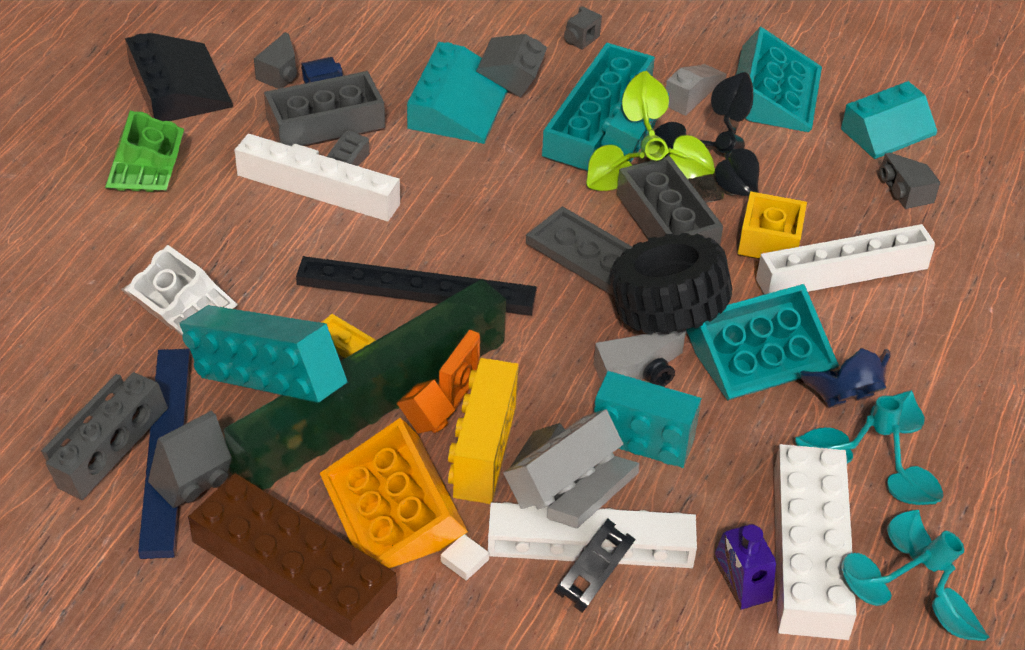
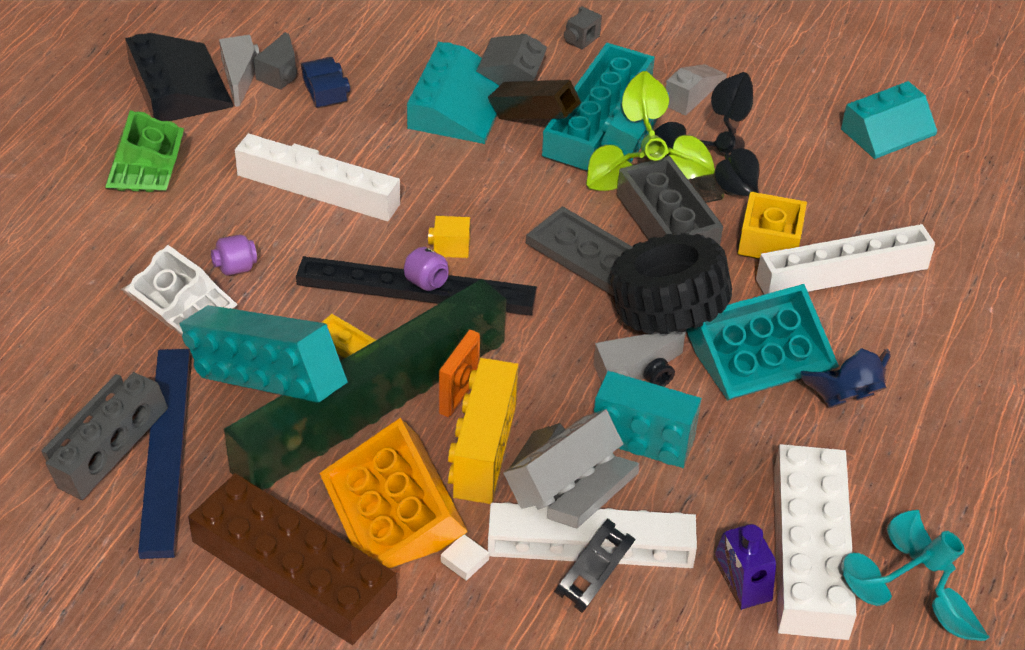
dark grey slope [148,410,231,509] -> none
dark grey brick [264,71,385,146] -> none
dark grey slope [326,130,370,166] -> none
orange brick [397,379,455,434] -> none
teal slope [736,26,822,132] -> none
teal plant [795,390,943,505] -> none
dark grey slope [880,152,941,209] -> none
none -> medium lavender head [211,234,257,276]
none -> light grey slope [219,35,260,107]
none -> medium lavender head [404,247,449,291]
none -> yellow brick [428,216,470,258]
none -> dark brown brick [488,80,581,119]

